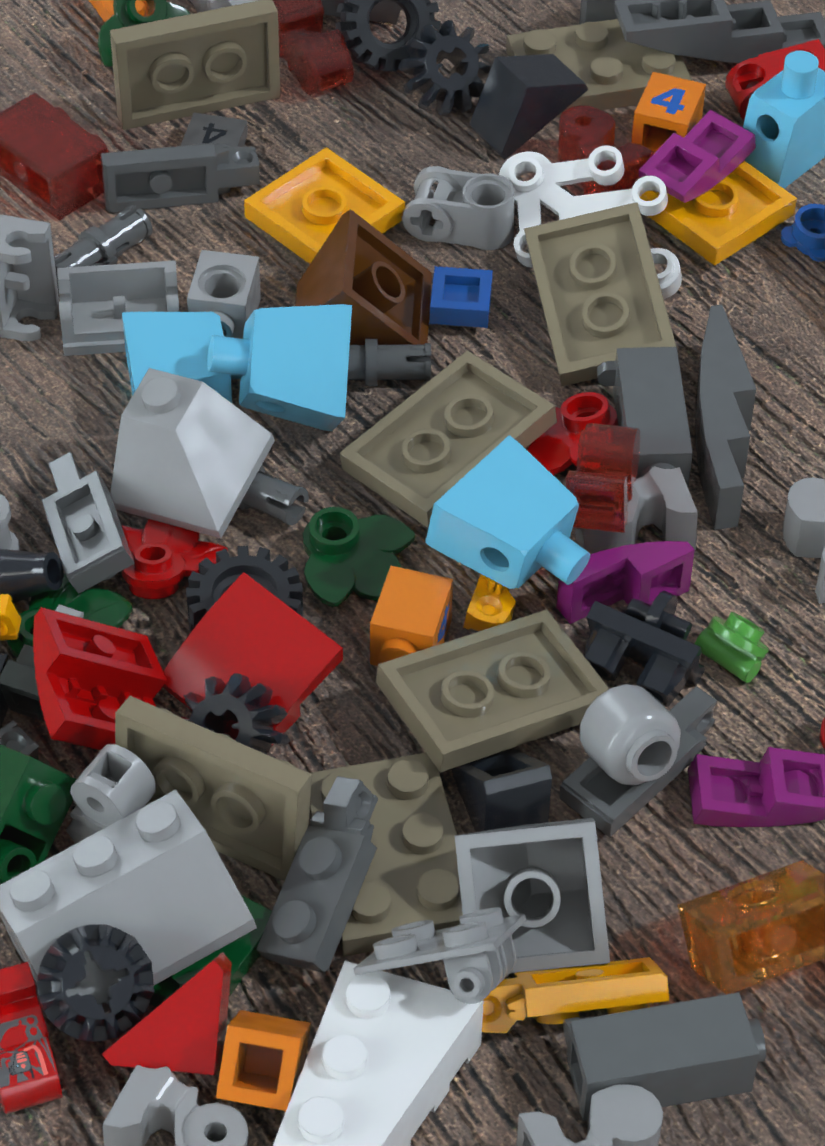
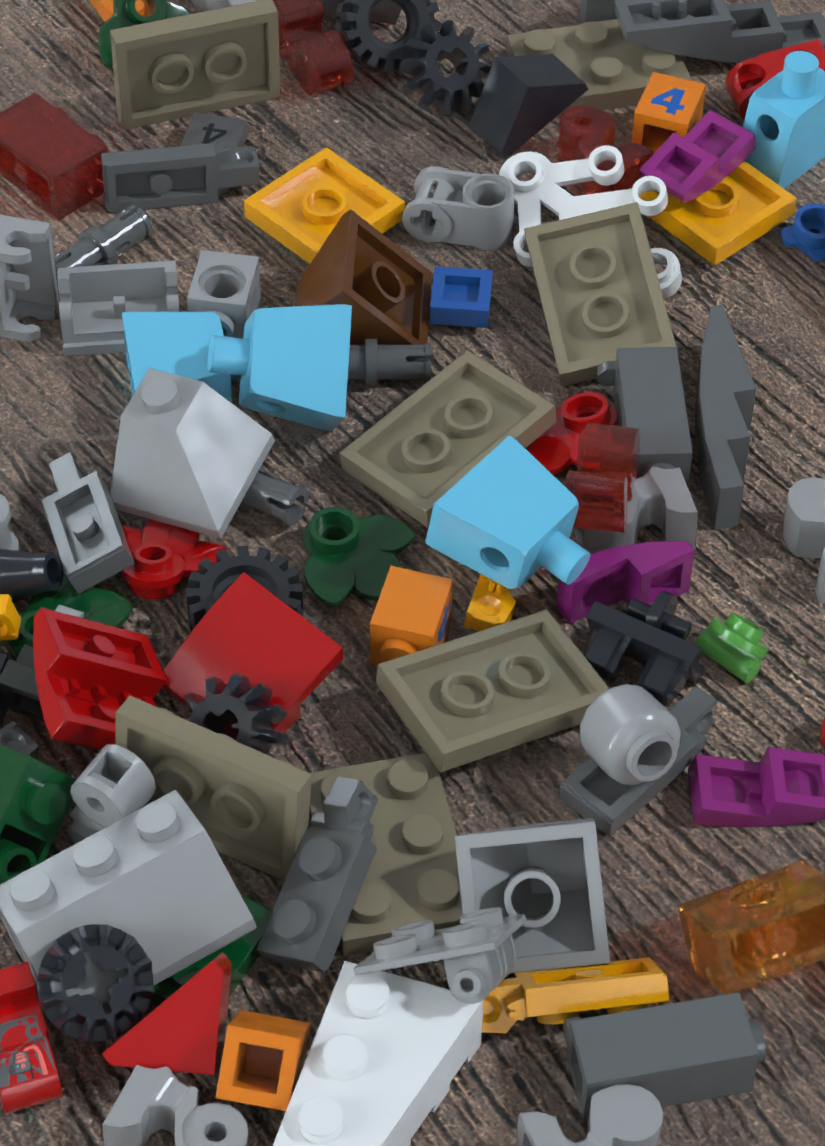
black slope [452,748,552,832] -> none

